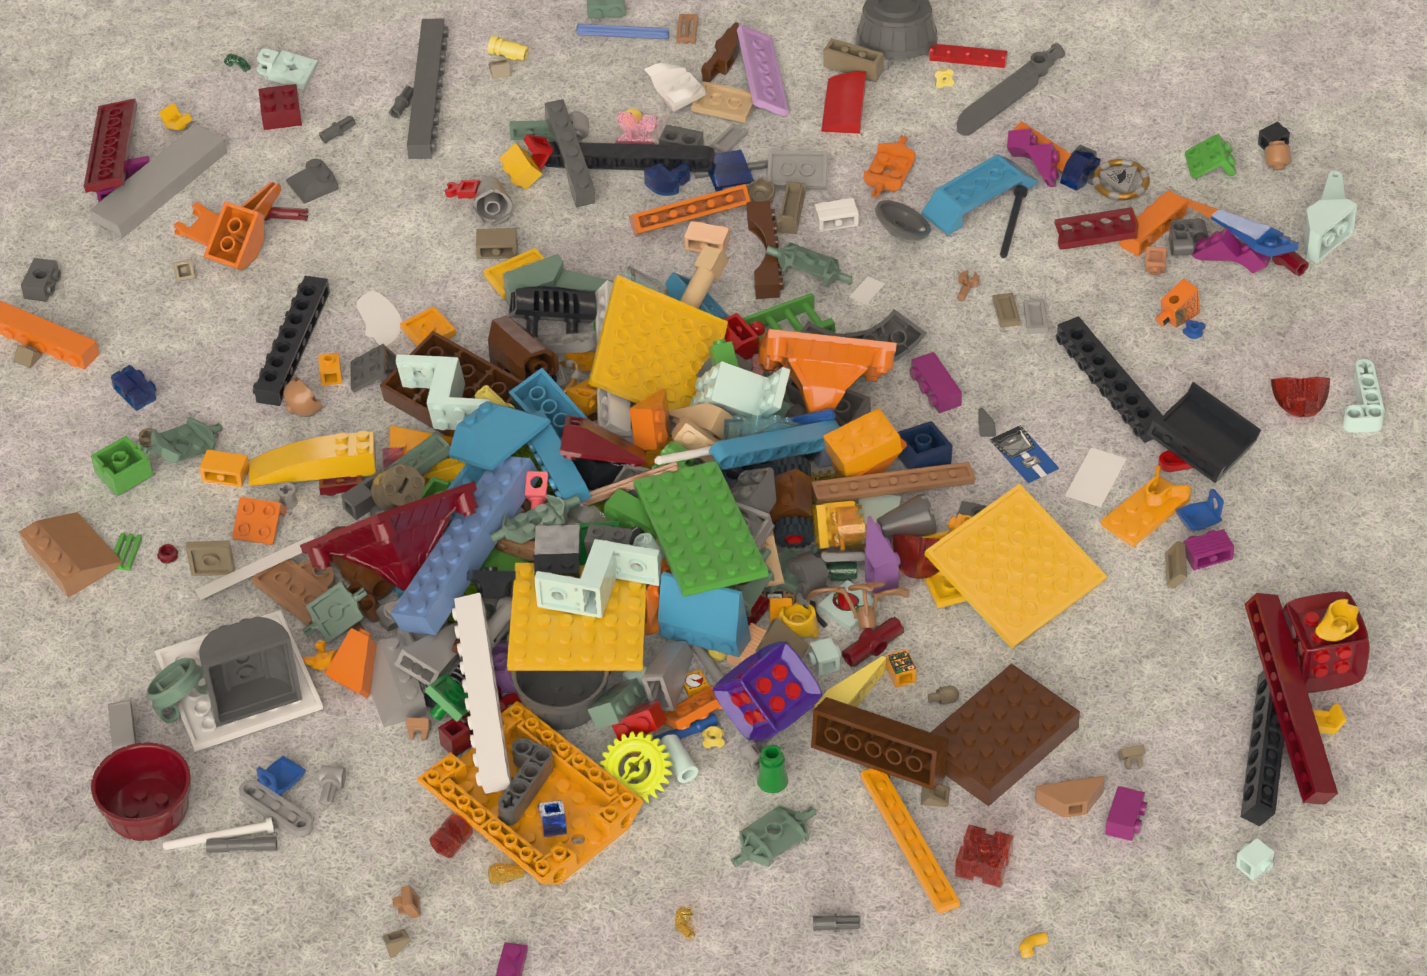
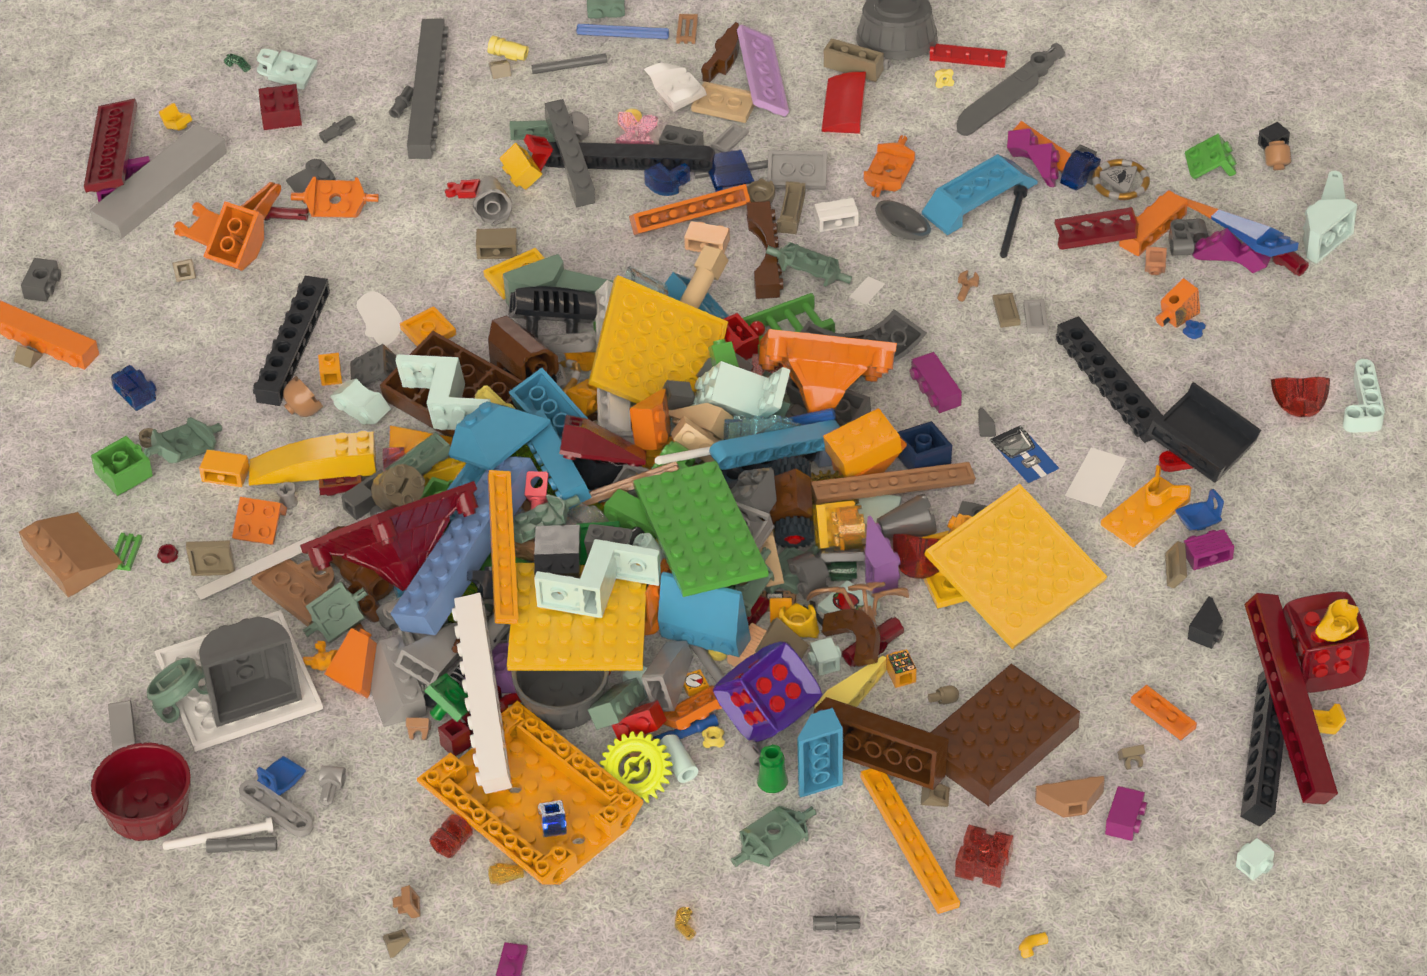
dark grey beam [498,738,553,825] -> none
none -> orange plate [291,177,379,218]
none -> light aqua brick [330,379,391,424]
none -> light orange plate [488,470,518,624]
none -> dark grey piece [531,53,607,74]
none -> dark grey brick [662,380,695,410]
none -> dark azure slope [797,708,843,798]
none -> reddish brown plate [821,609,880,667]
none -> orange plate [1131,685,1197,741]
none -> black slope [1188,596,1224,649]

